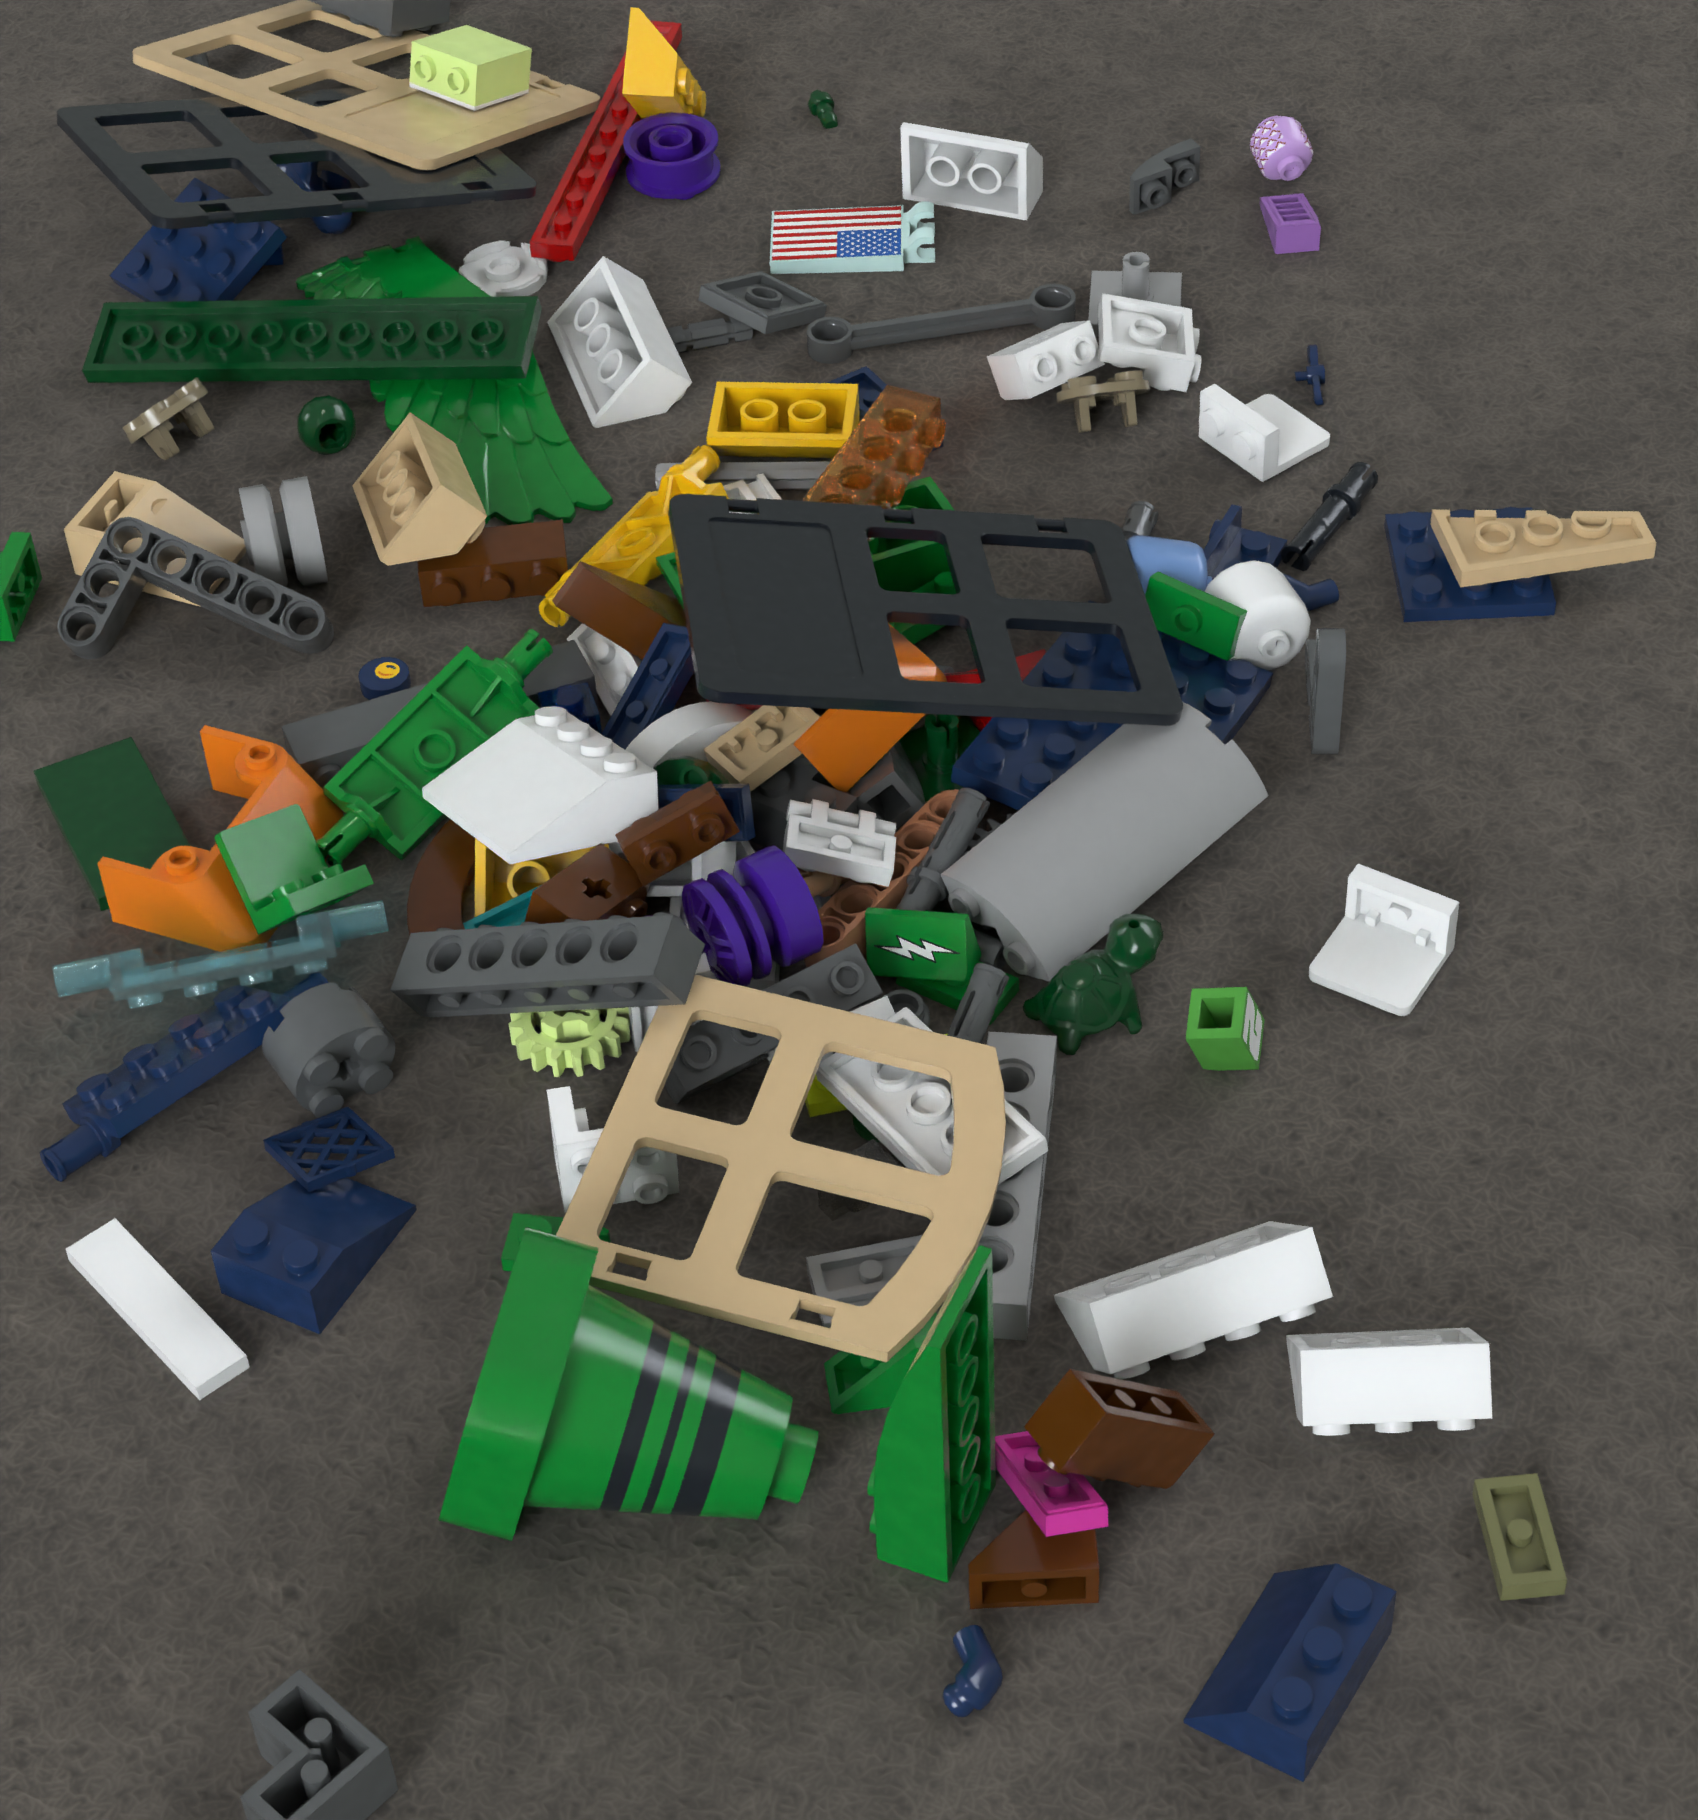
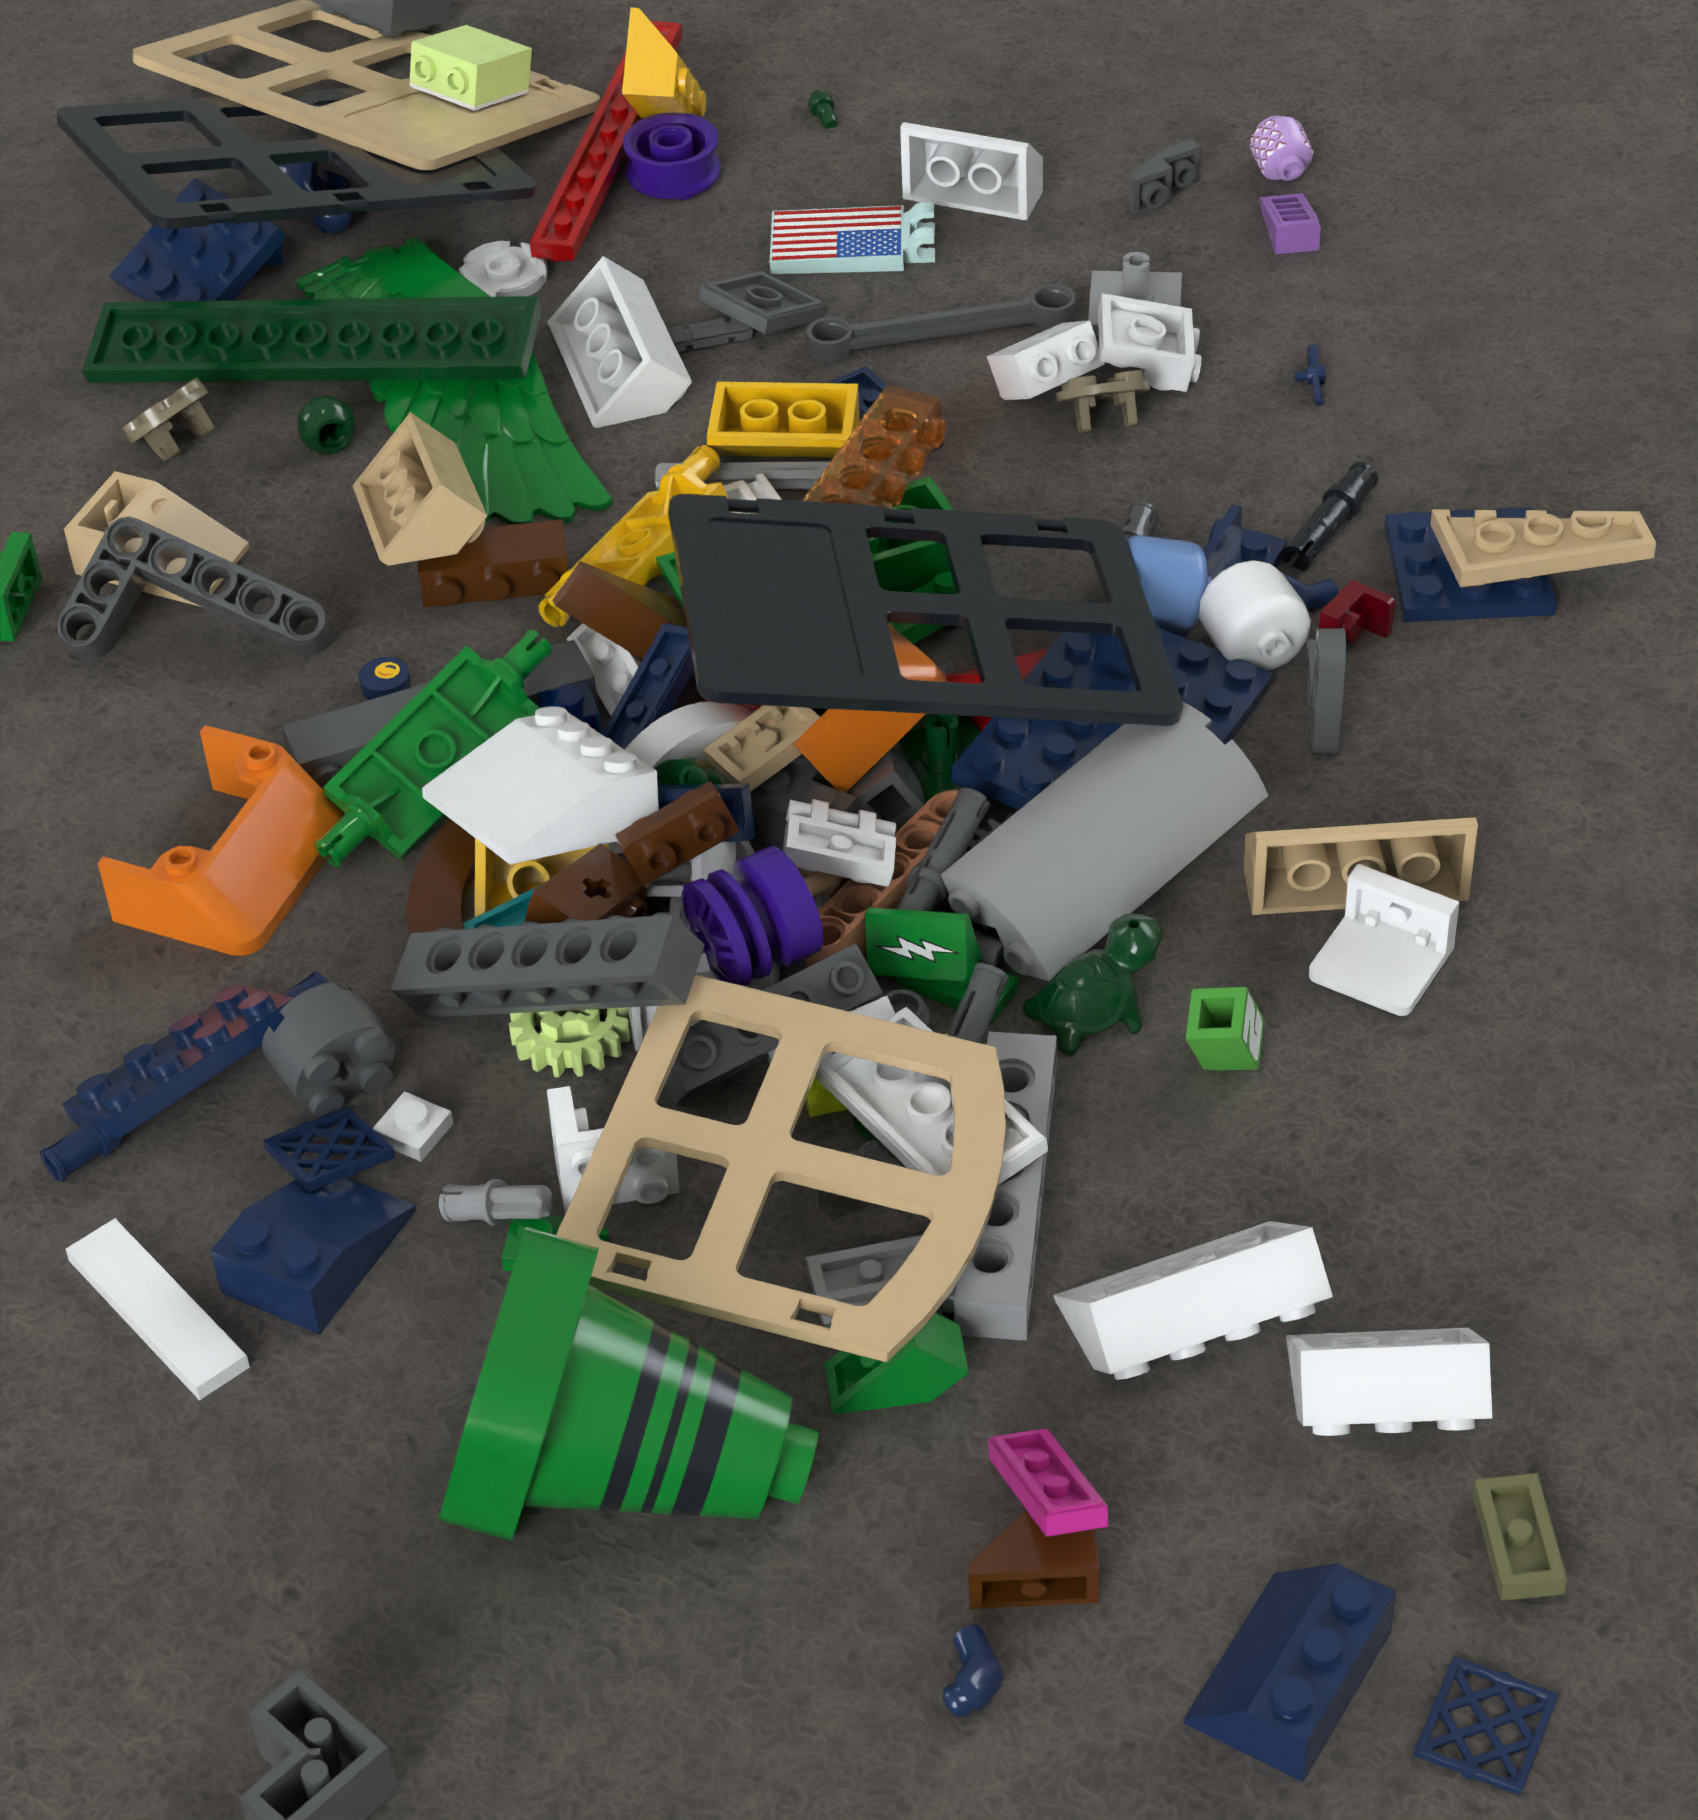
dark green tile [33,737,190,911] -> none
clear light blue plate [53,900,389,1008] -> none
green bracket [214,804,374,935] -> none
light grey wheel [238,476,328,587] -> none
green slope [867,1245,996,1583] -> none
reddish brown brick [1024,1369,1215,1489] -> none
green plate [1145,571,1247,661] -> none
white bracket [1199,384,1330,482] -> none
none -> white plate [372,1091,453,1162]
none -> light grey axle [439,1179,553,1226]
none -> tan slope [1244,817,1478,915]
none -> dark red bracket [1319,579,1395,643]
none -> dark blue window [1414,1656,1559,1795]

